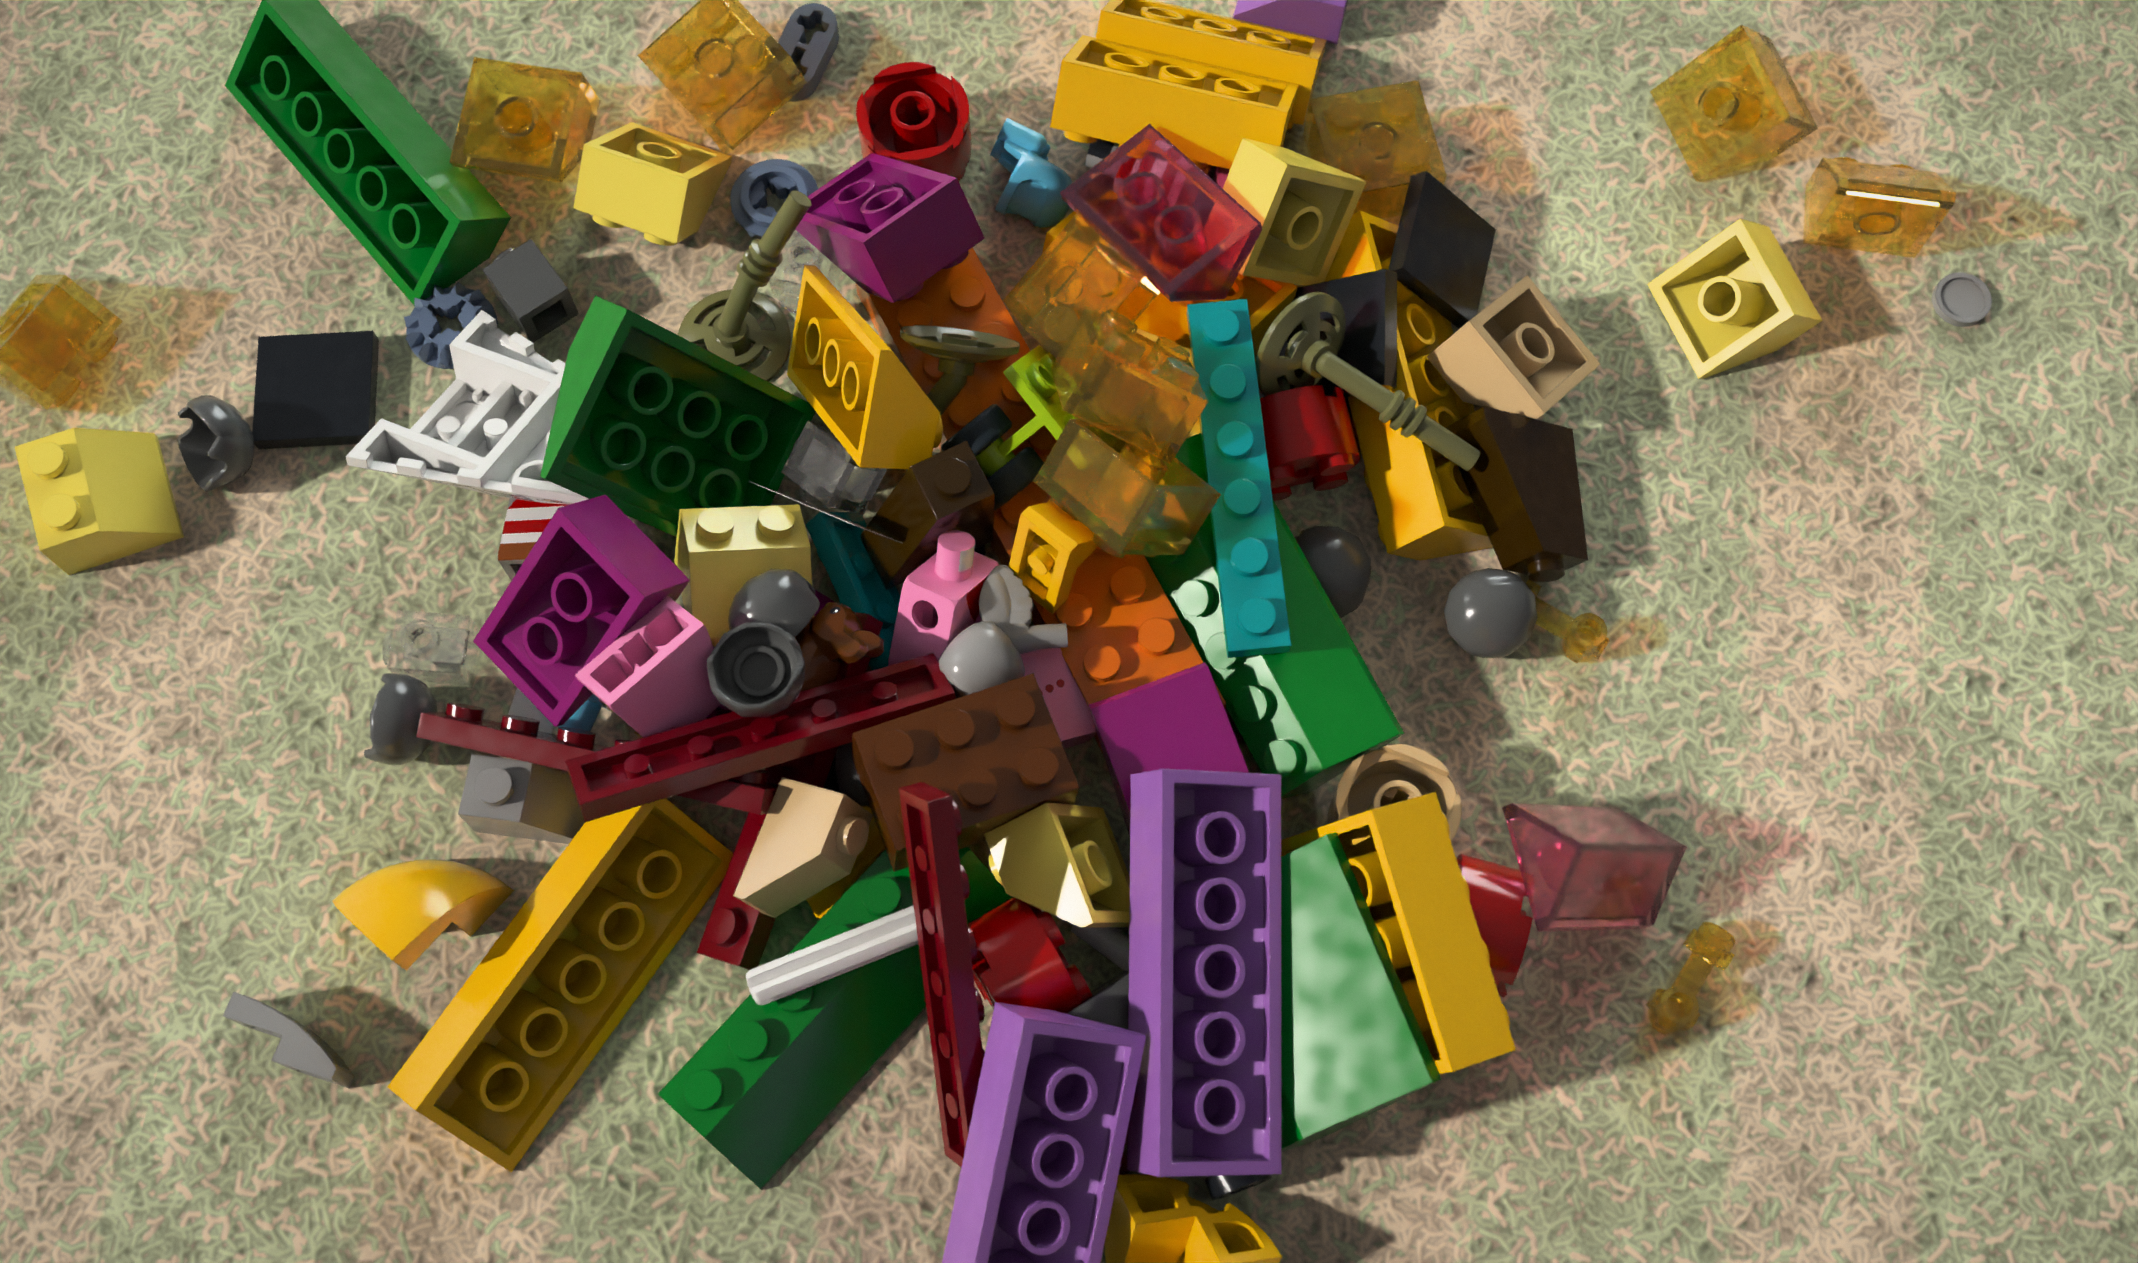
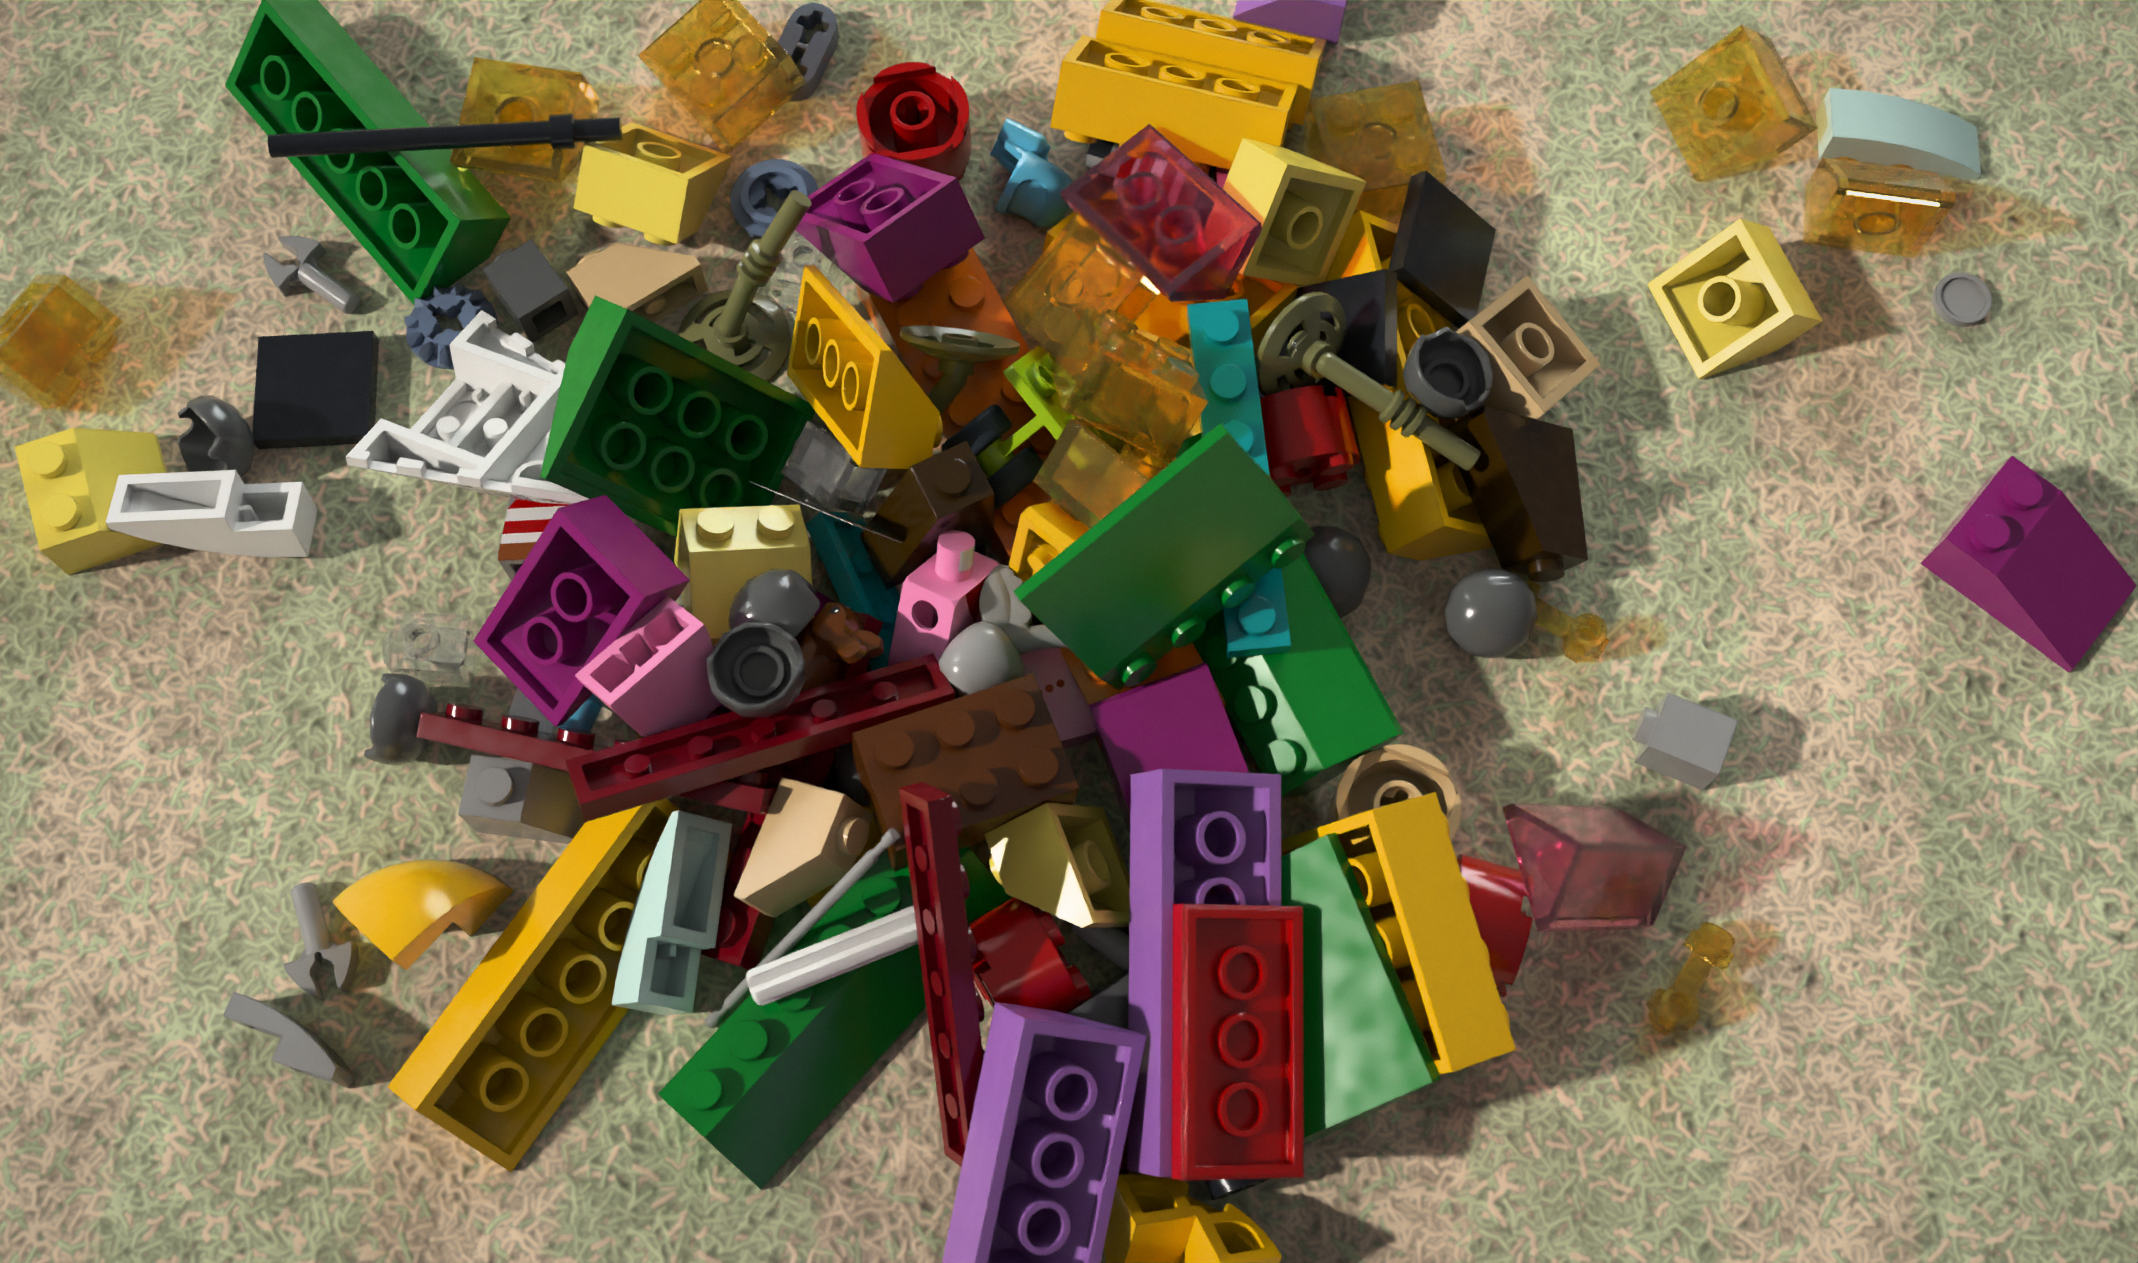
none -> white slope [106,470,317,557]
none -> light grey bar [263,236,360,314]
none -> black bar [268,114,622,158]
none -> light grey bar [284,882,358,1001]
none -> tan slope [566,243,708,323]
none -> light aqua slope [611,810,732,1015]
none -> light grey piece [705,828,900,1028]
none -> green slope [1013,423,1315,691]
none -> red tile [1172,904,1304,1181]
none -> dark grey hair [1402,327,1494,419]
none -> light grey brick [1632,692,1738,790]
none -> light aqua slope [1816,88,1981,179]
none -> magenta slope [1920,456,2137,673]

